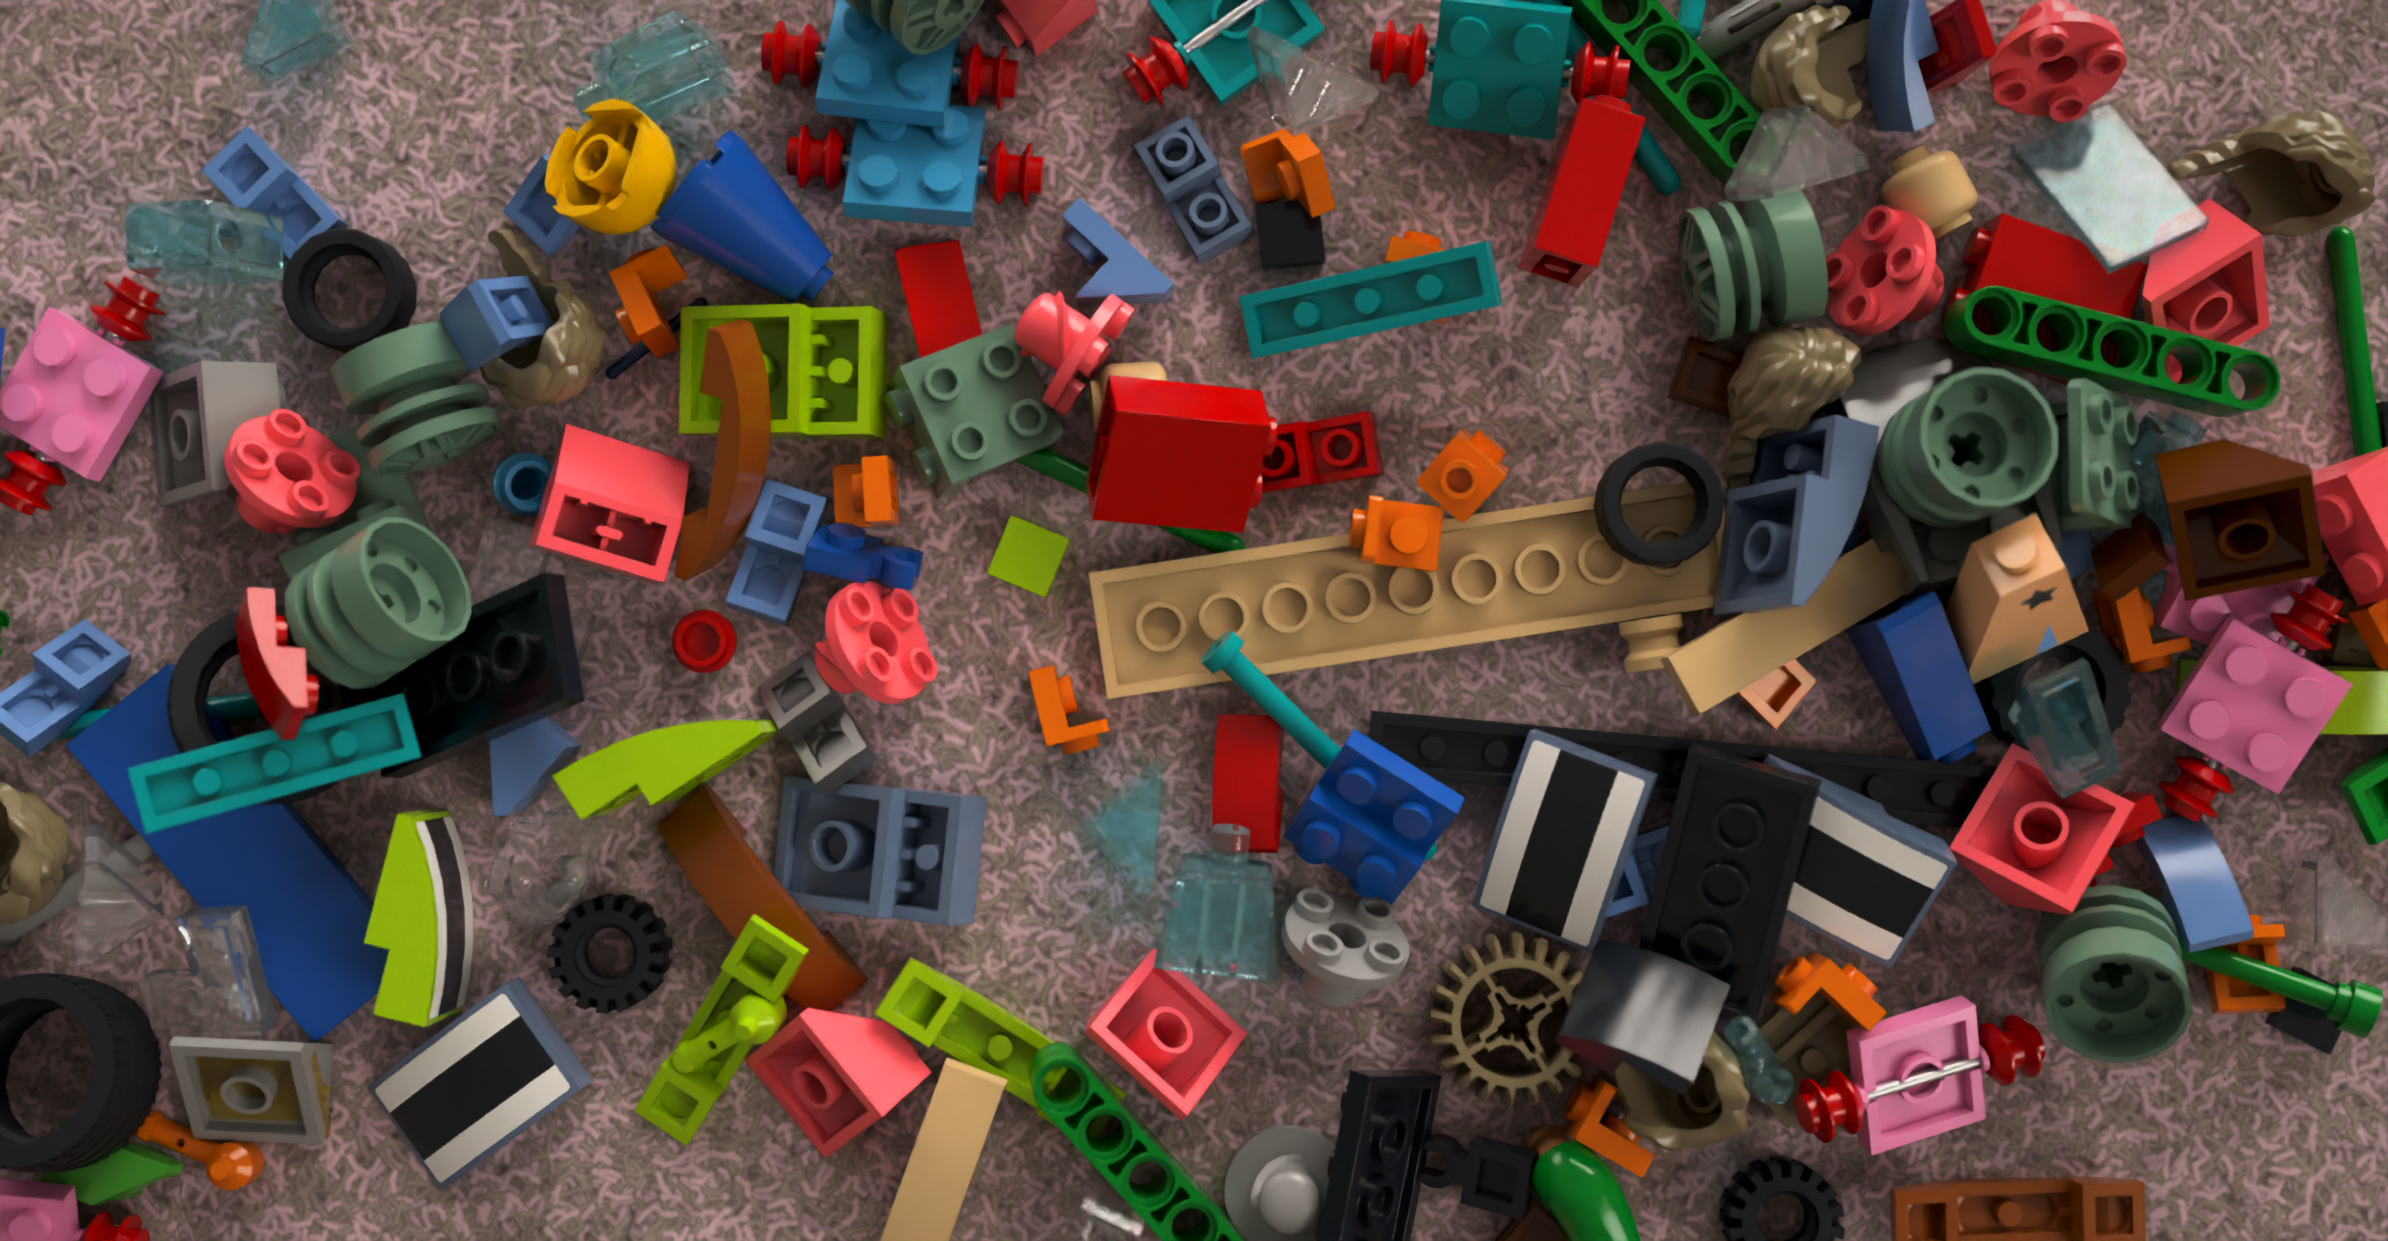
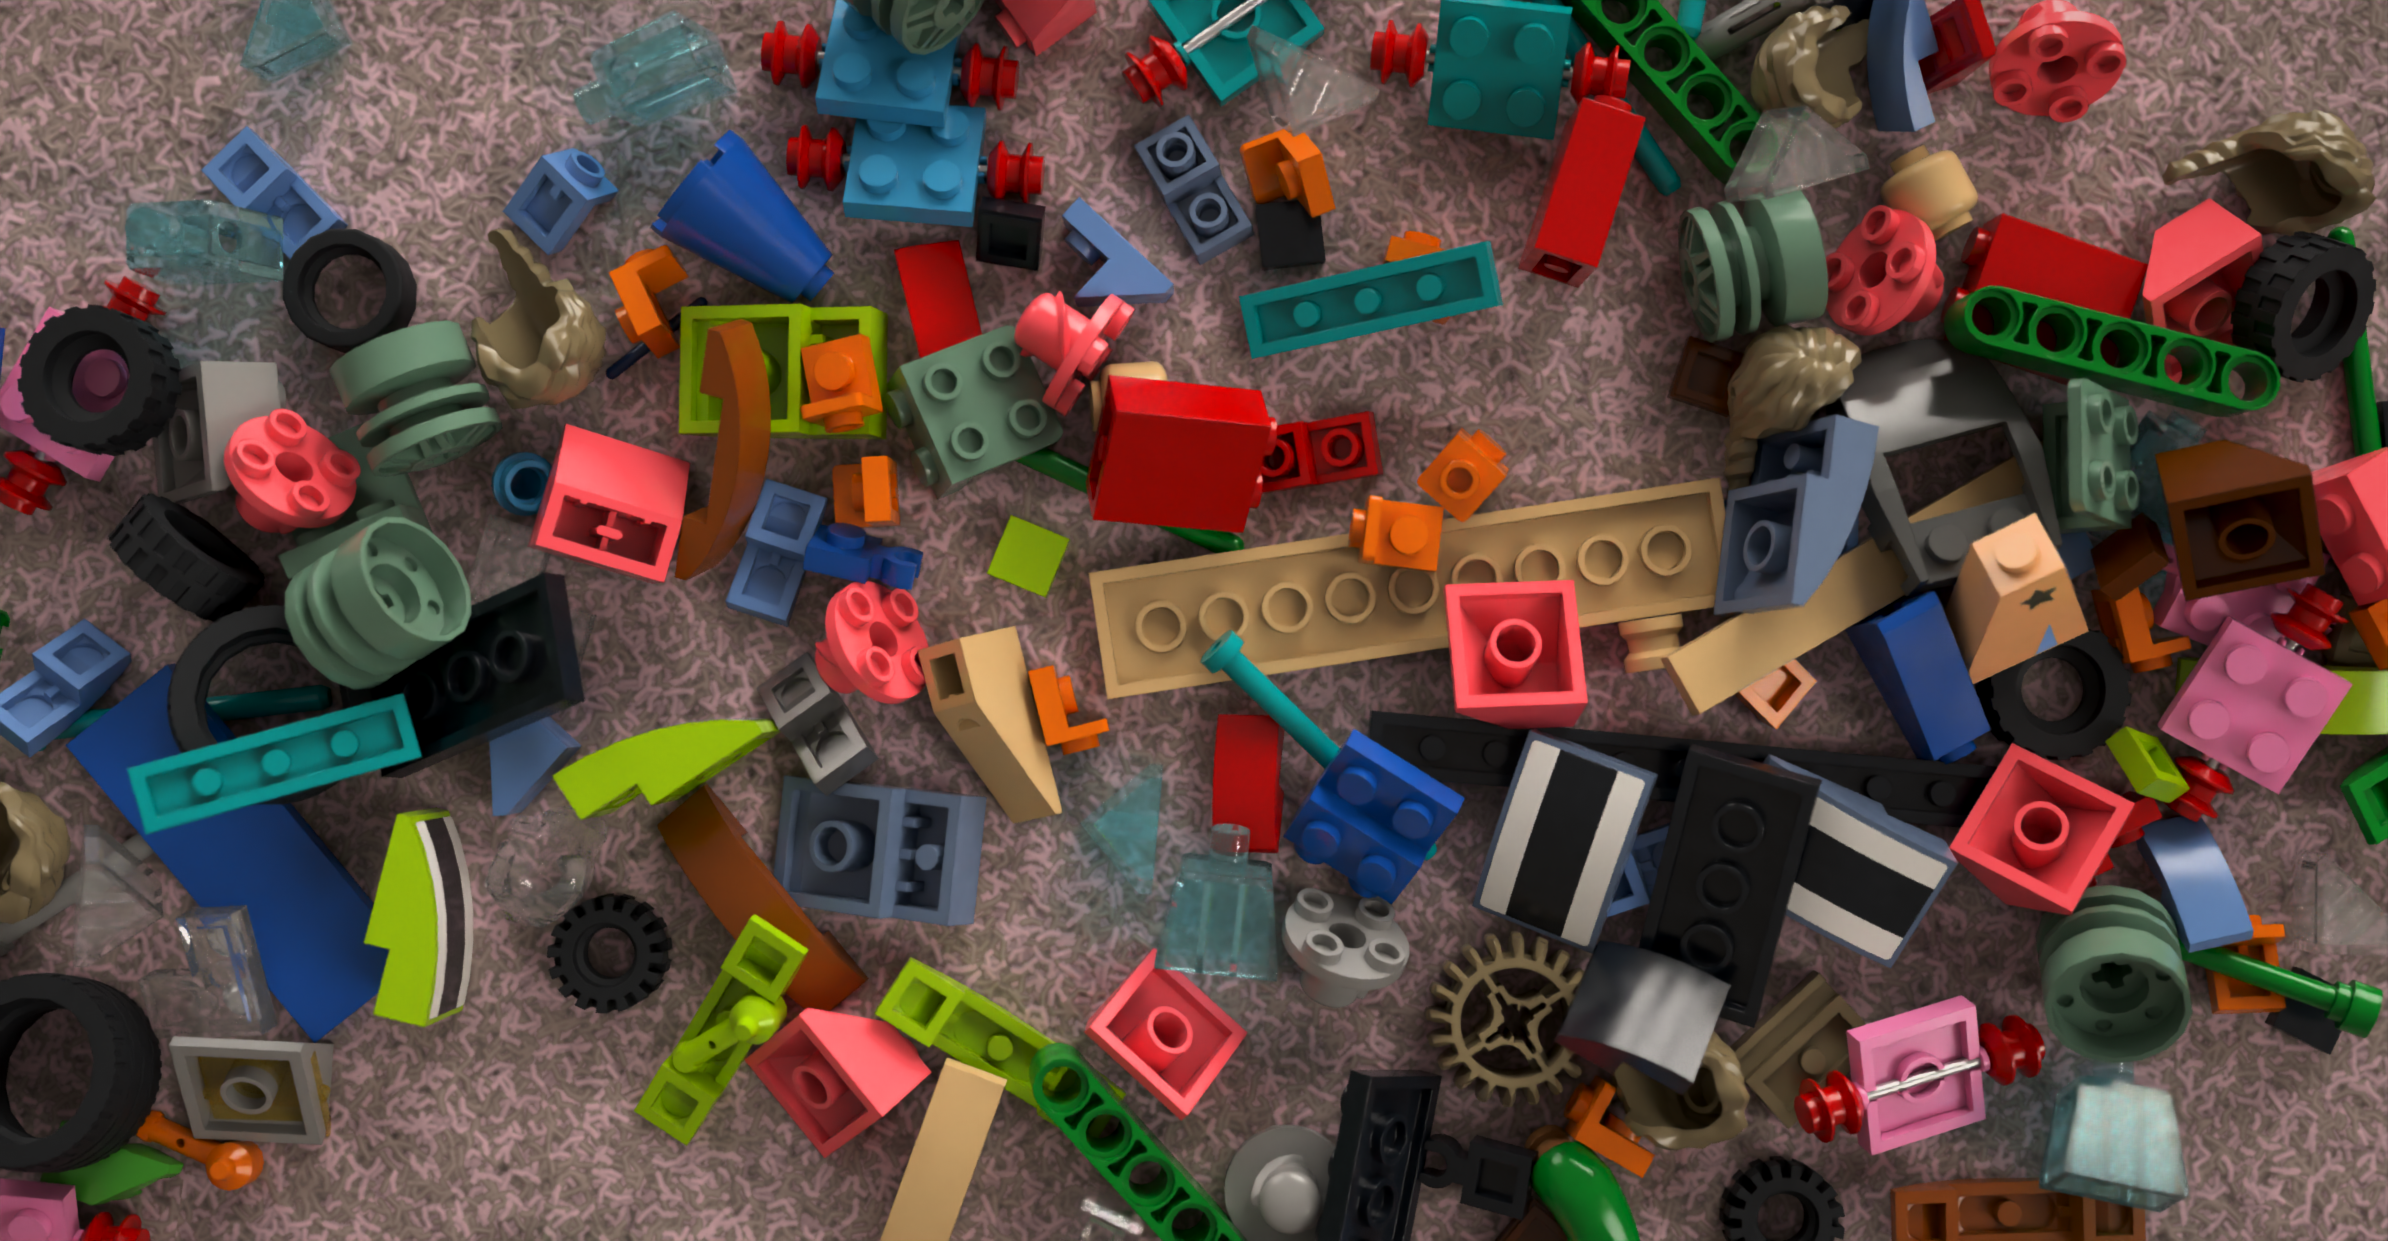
red slope [235,587,318,740] -> none
slope [368,977,594,1191] -> none
medium blue slope [440,275,554,370] -> none
yellow cylinder [544,99,678,235] -> none
red plate [672,610,737,673] -> none
black tyre [1594,441,1725,567] -> none
clear light blue arm [1724,1016,1794,1104] -> none
orange bracket [1770,951,1887,1032] -> none
sand green wheel [1878,367,2058,528] -> none
clear light blue slope [2008,658,2122,799] -> none
clear light blue piece [2011,104,2209,274] -> none
none -> black tyre [18,305,182,456]
none -> black tyre [108,493,265,622]
none -> orange bracket [800,334,884,433]
none -> tan slope [918,626,1063,824]
none -> black tile [976,196,1046,271]
none -> coral slope [1443,580,1588,729]
none -> clear light blue torso [2039,1059,2189,1213]
none -> lime tile [2105,726,2190,803]
none -> black tyre [2230,231,2376,383]

